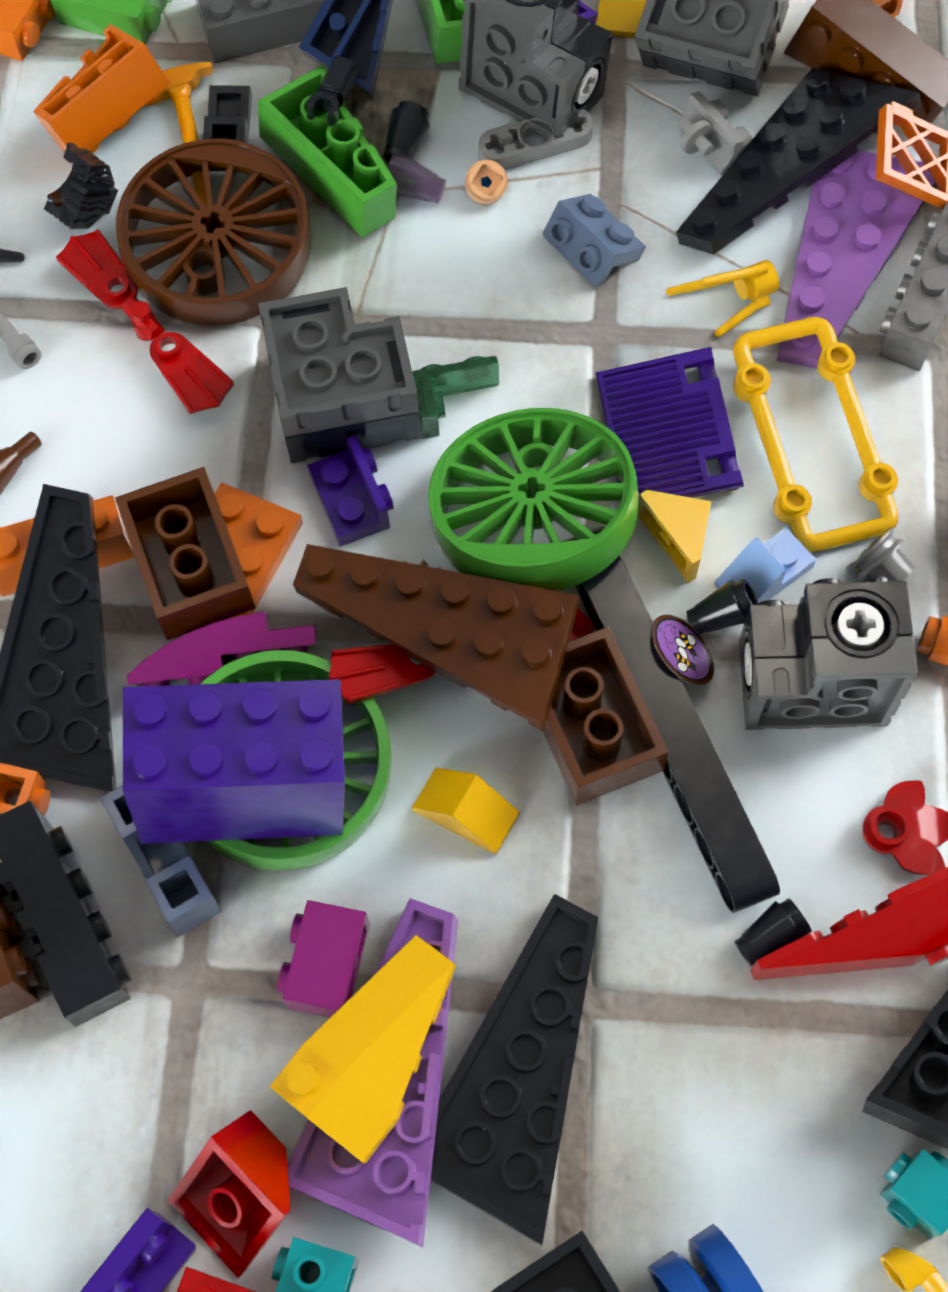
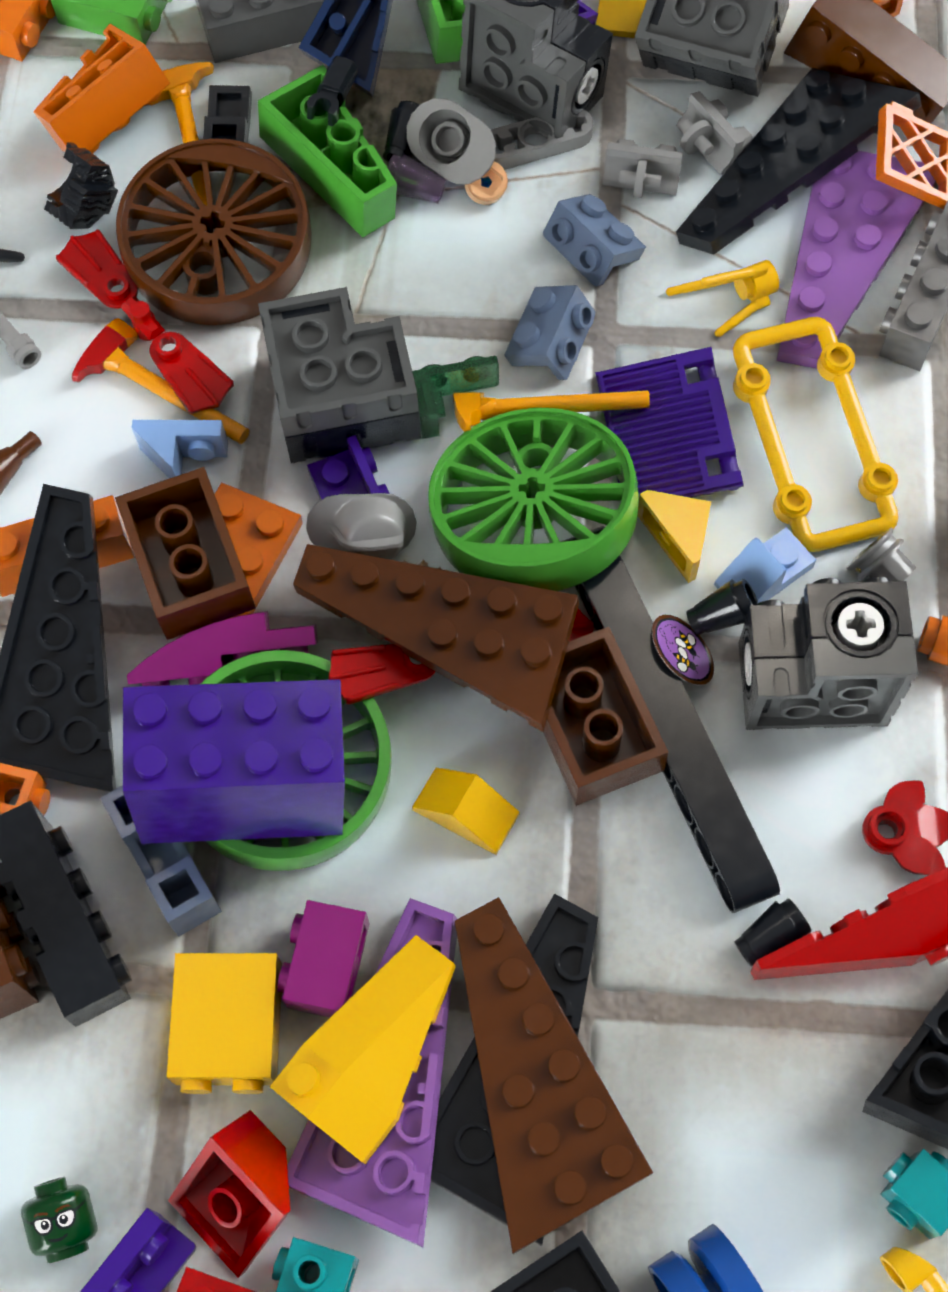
none -> dark green head [21,1176,98,1263]
none -> light orange piece [72,318,250,444]
none -> light blue slope [132,420,228,478]
none -> yellow brick [167,953,283,1094]
none -> light grey piece [306,493,417,560]
none -> light grey piece [406,99,496,184]
none -> light orange piece [452,390,650,432]
none -> reddish brown wing [455,897,653,1254]
none -> sand blue bracket [504,285,595,380]
none -> light grey hips [602,139,683,198]

